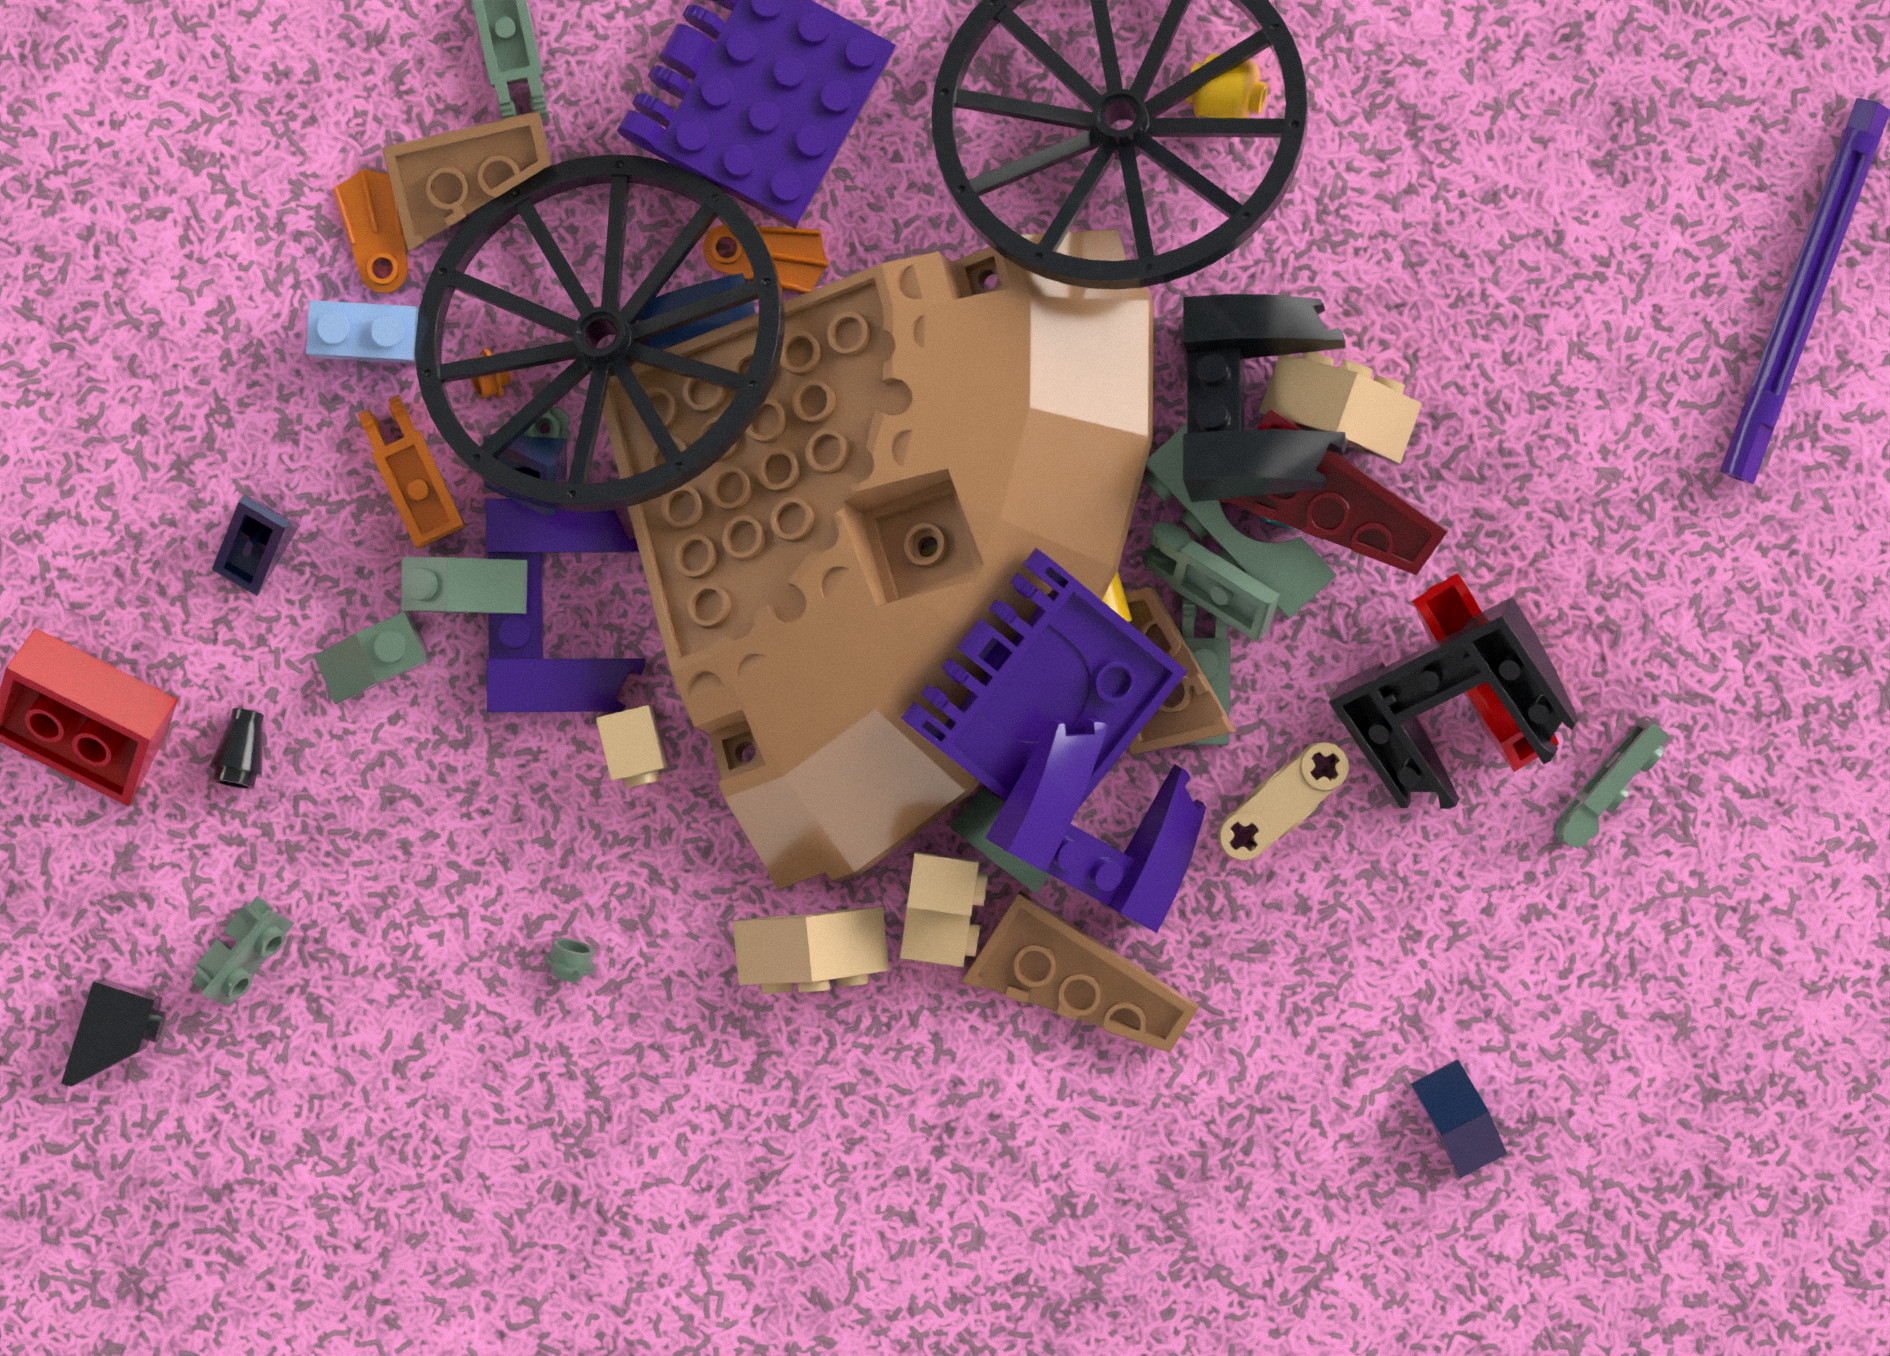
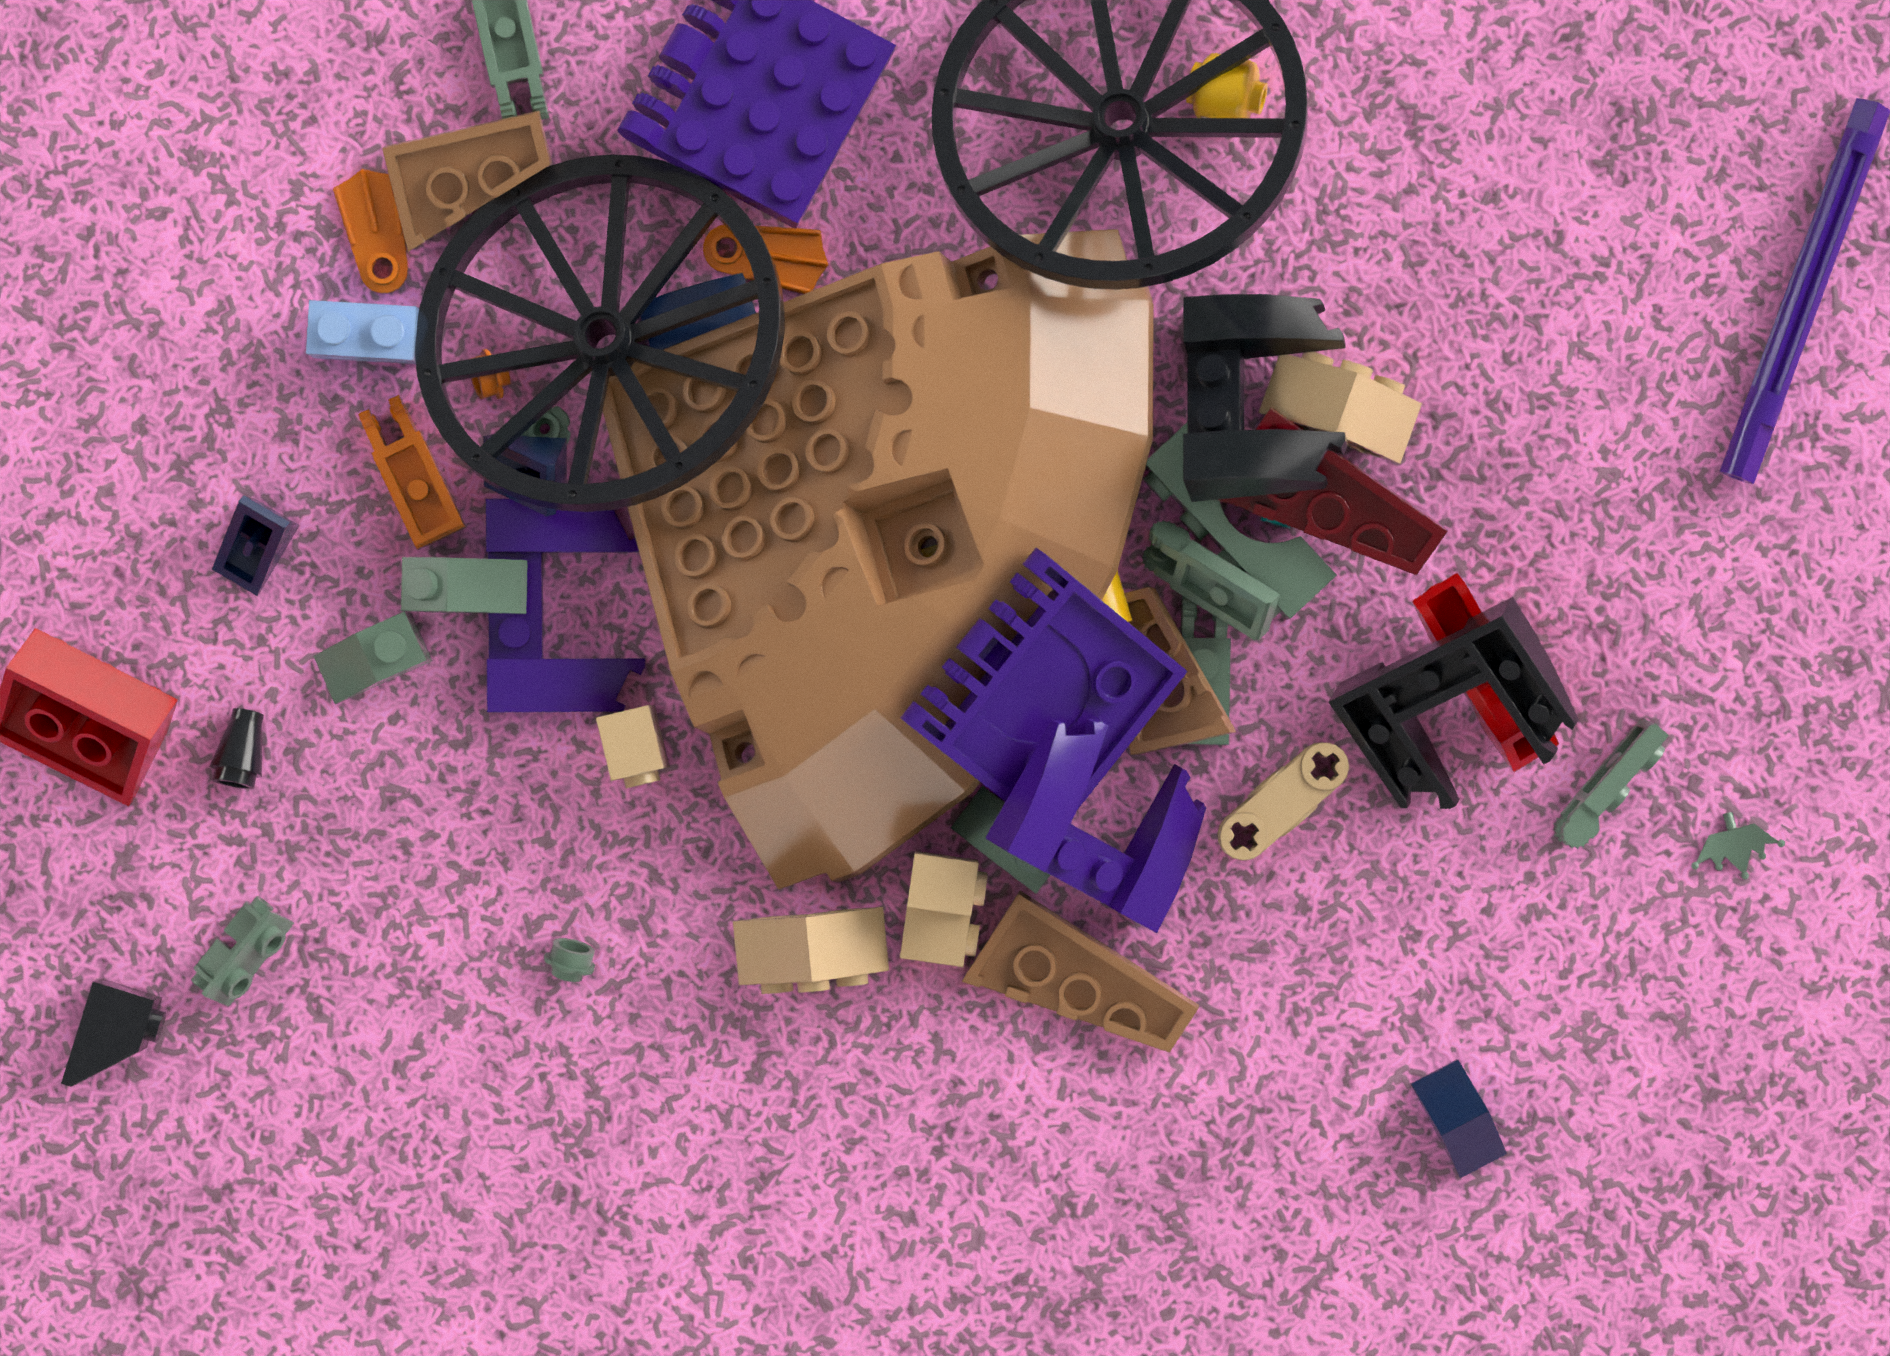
none -> sand green piece [1691,812,1785,880]

